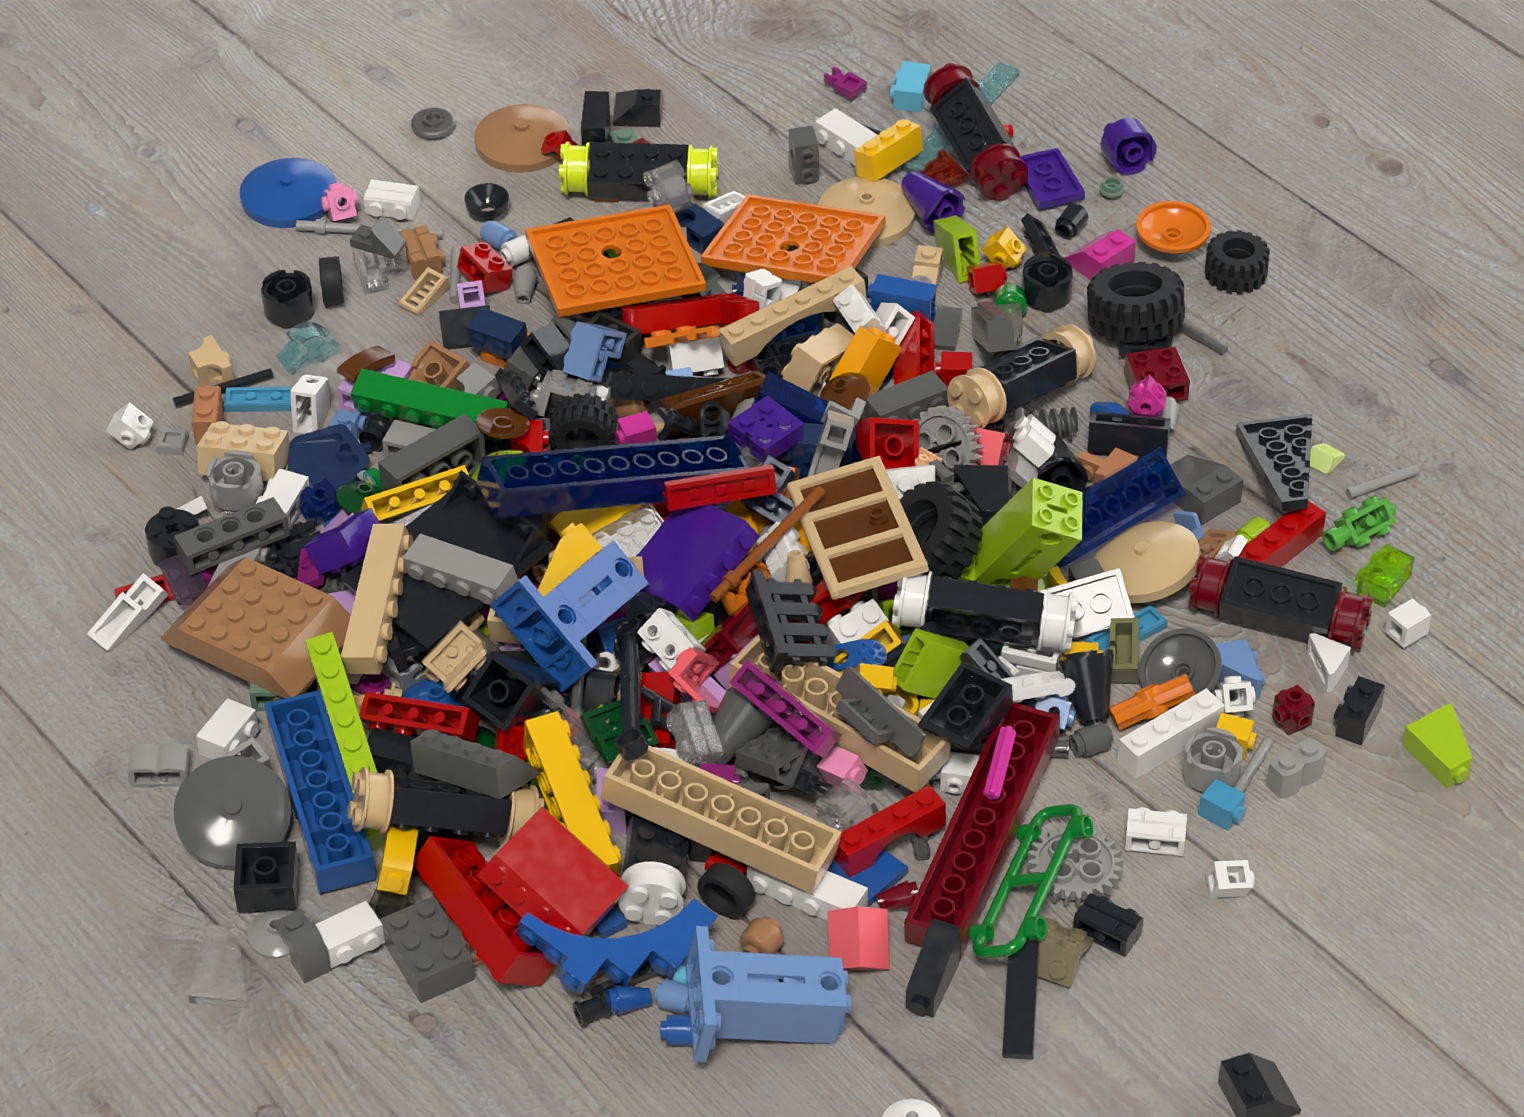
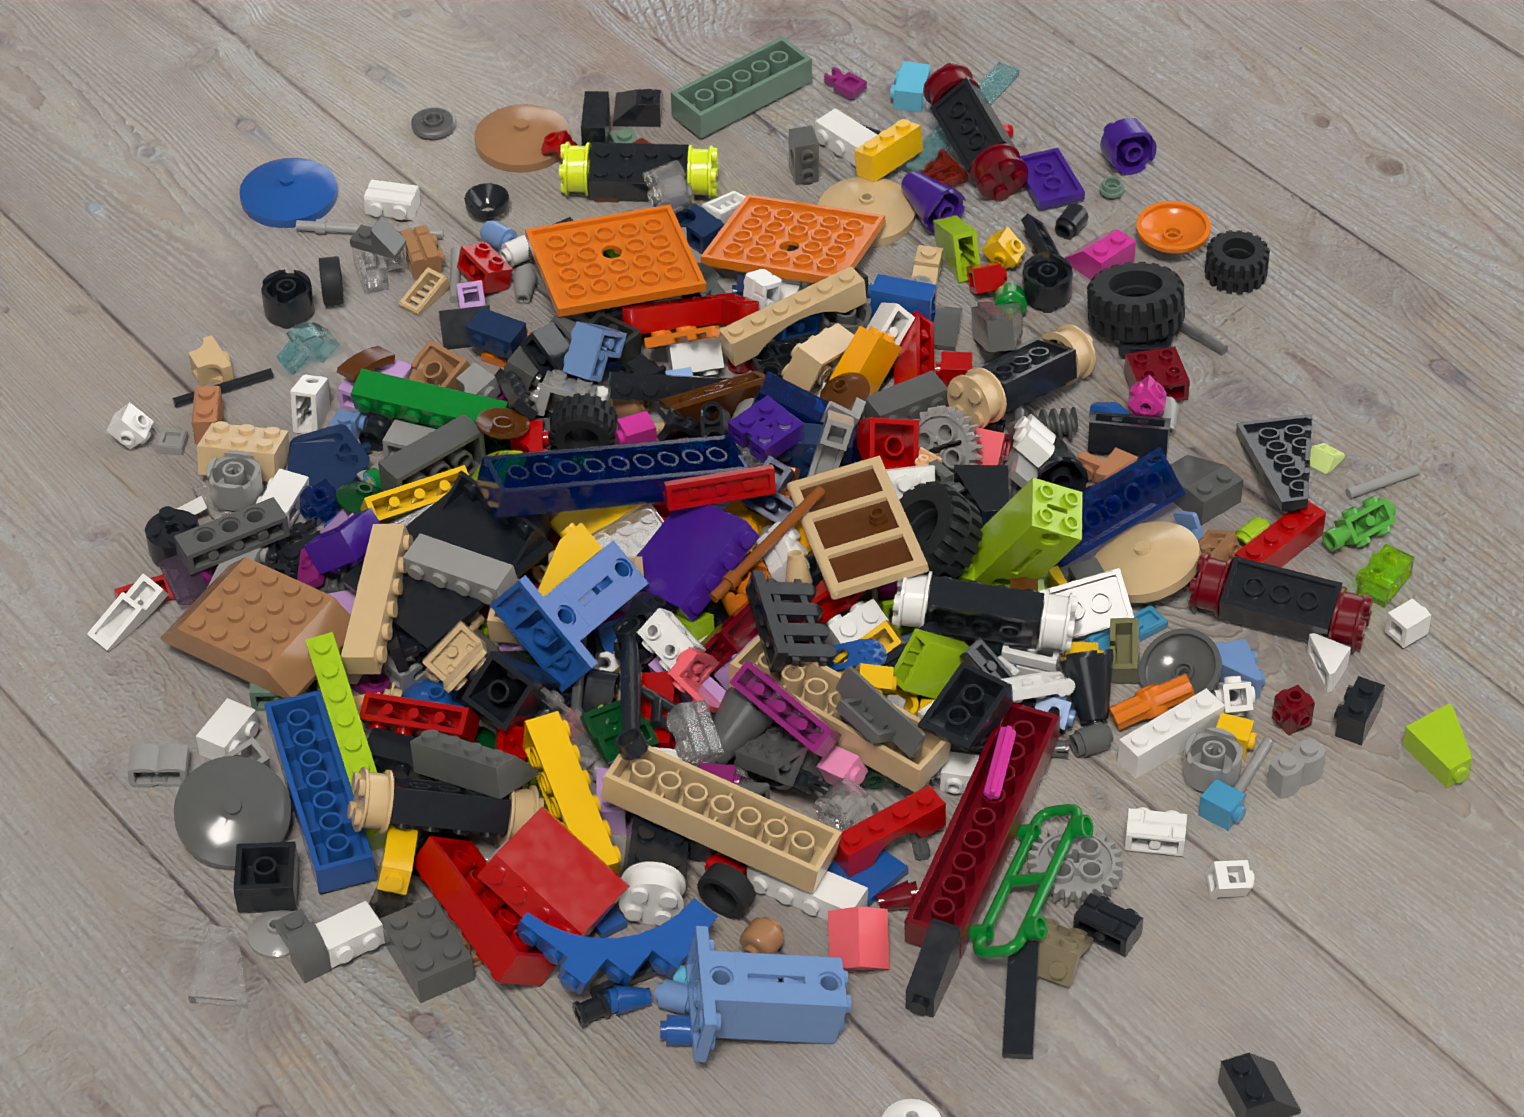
dark azure tile [224,387,293,412] -> none
bright pink brick [321,182,358,221] -> none
white brick [833,285,887,333] -> none
white tile [1215,534,1248,561] -> none
none -> sand green brick [671,36,812,138]

